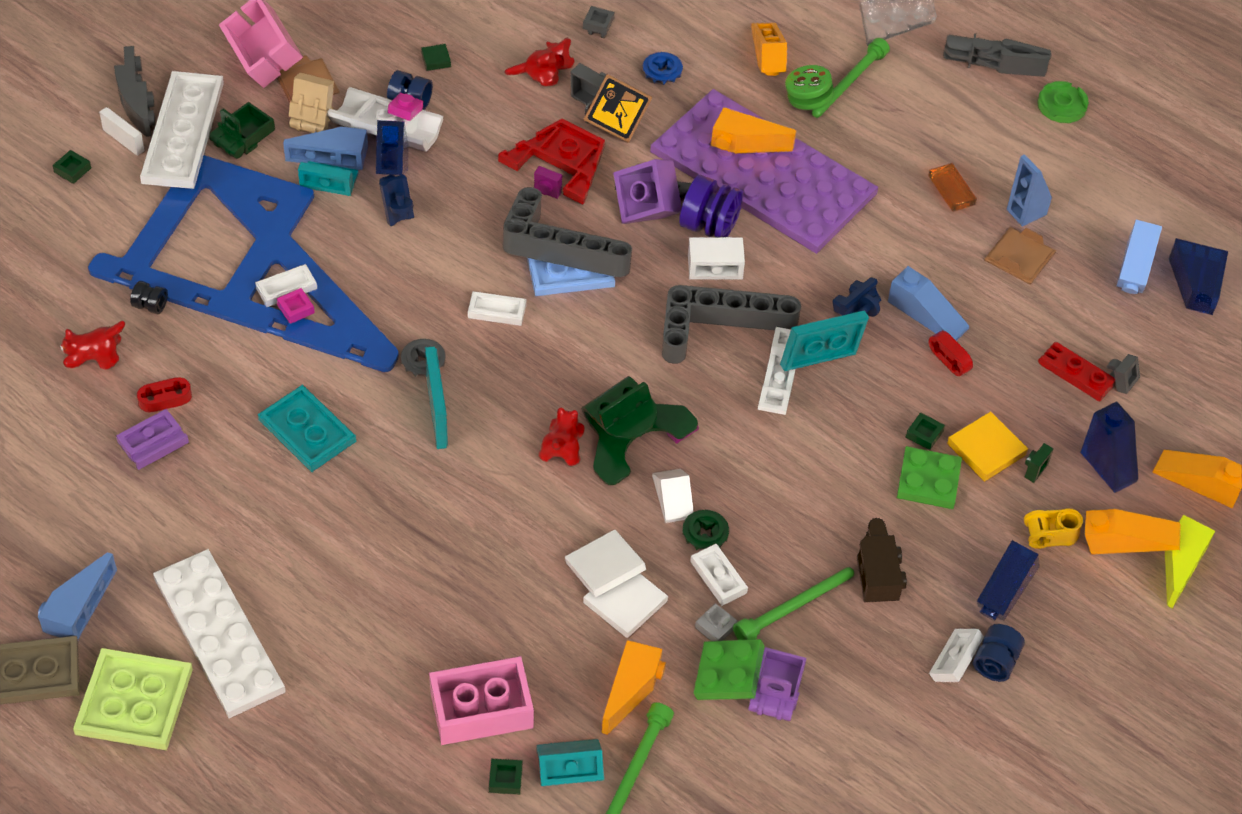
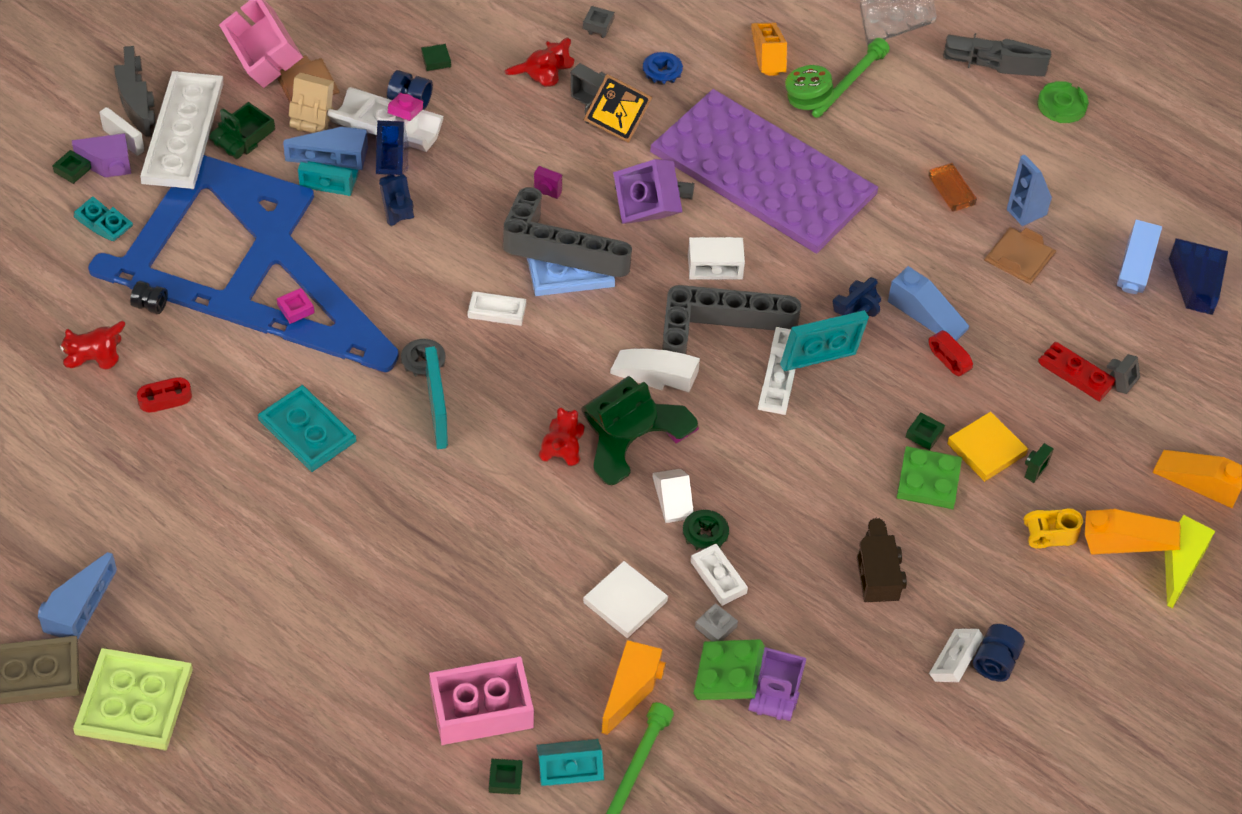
medium lavender plate [116,409,189,470] -> none
white plate [153,549,286,718] -> none
white tile [255,264,317,307] -> none
red wing [498,118,605,205] -> none
white tile [565,530,646,598] -> none
dark purple wheel [679,174,743,238] -> none
light orange slope [711,107,797,153] -> none
bright green piece [733,567,854,640] -> none
clear blue slope [977,540,1040,621] -> none
clear blue slope [1080,401,1139,493] -> none
none -> medium lavender slope [72,133,131,178]
none -> teal slope [74,196,133,242]
none -> white slope [610,349,700,392]

